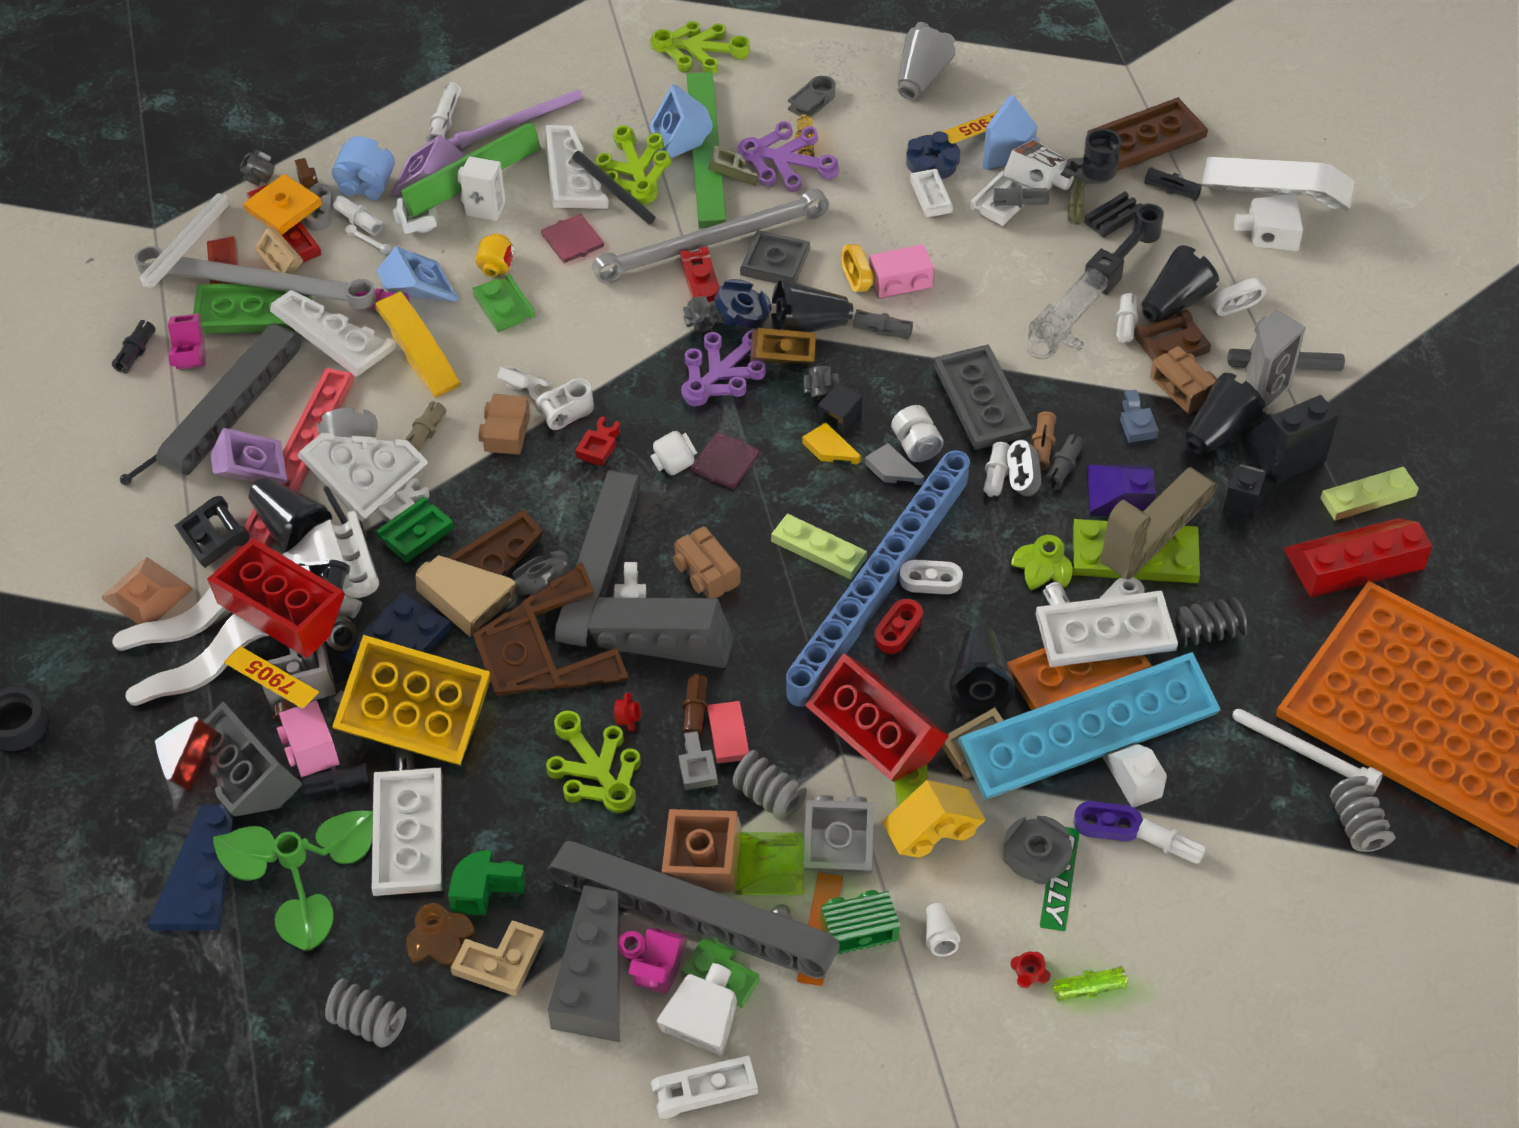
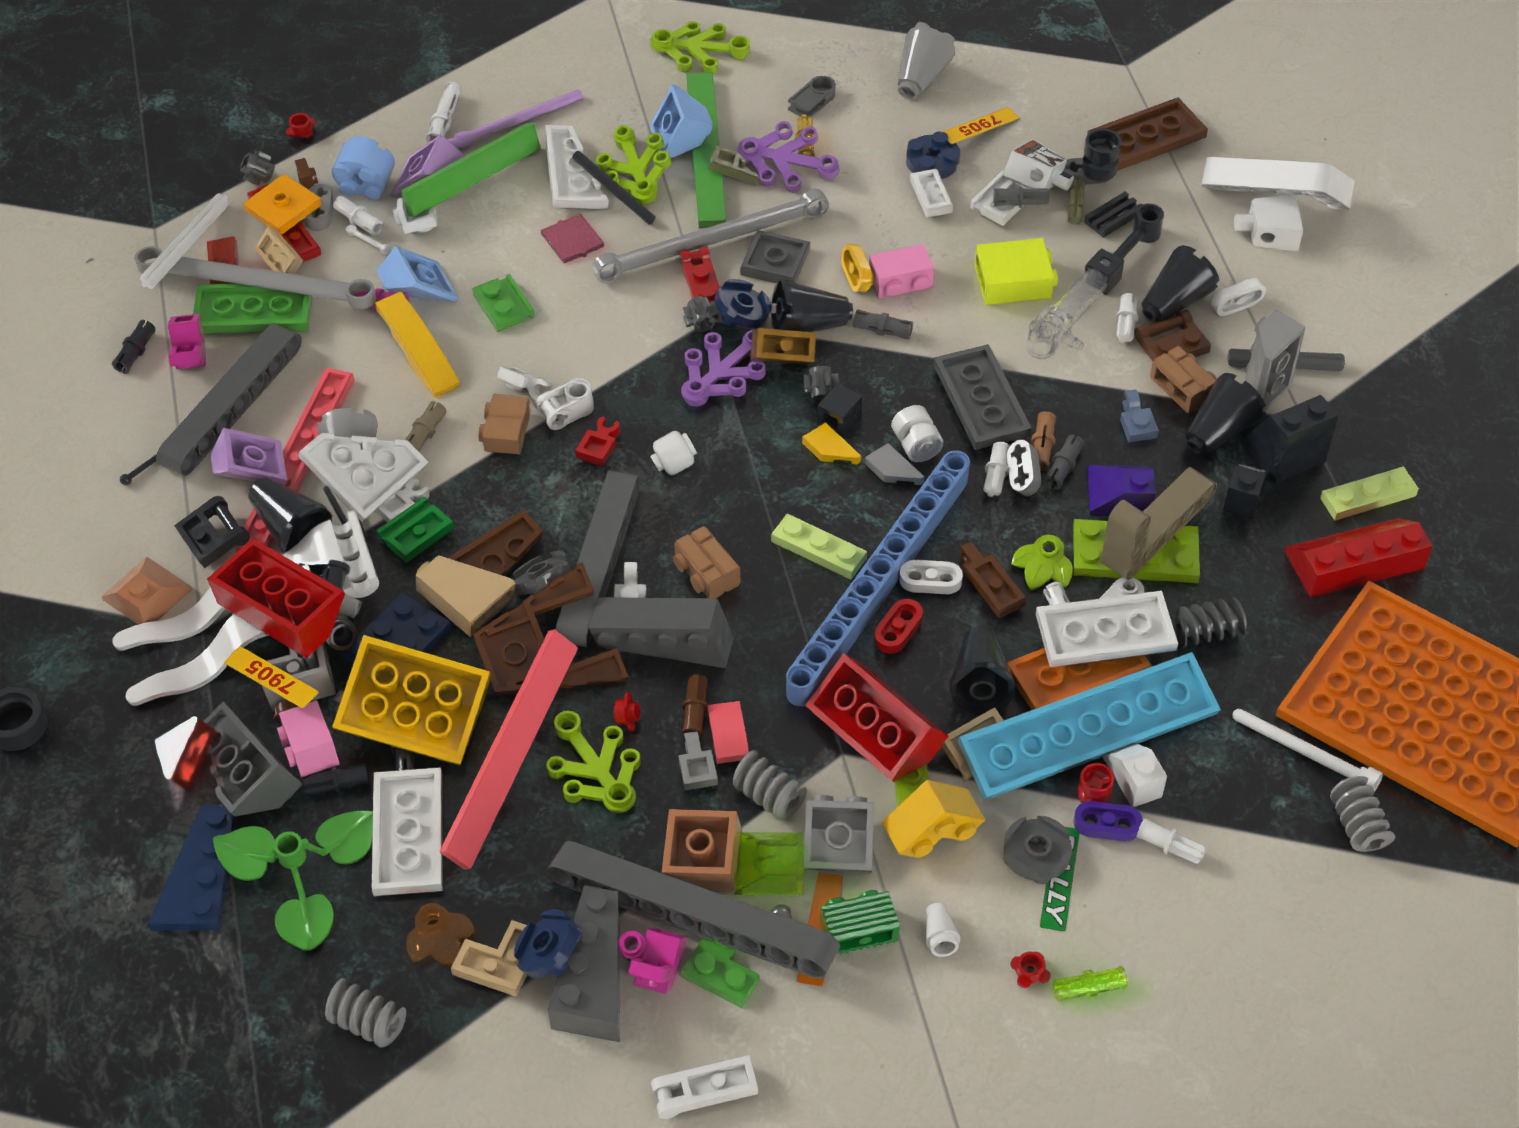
white wing [270,290,397,377] -> none
green brick [448,850,526,916] -> none
white brick [458,156,506,221] -> none
yellow head [475,233,515,277] -> none
white torso [657,963,737,1057] -> none
clear pink piece [691,432,760,489] -> none
light blue slope [983,95,1039,170] -> none
black pin [1144,167,1202,201] -> none
none -> red plate [286,113,316,138]
none -> coral tile [439,629,578,870]
none -> dark blue plate [514,909,582,979]
none -> reddish brown hinge [959,542,1027,618]
none -> neon yellow brick [974,238,1058,305]
none -> red wheel [1077,763,1114,803]

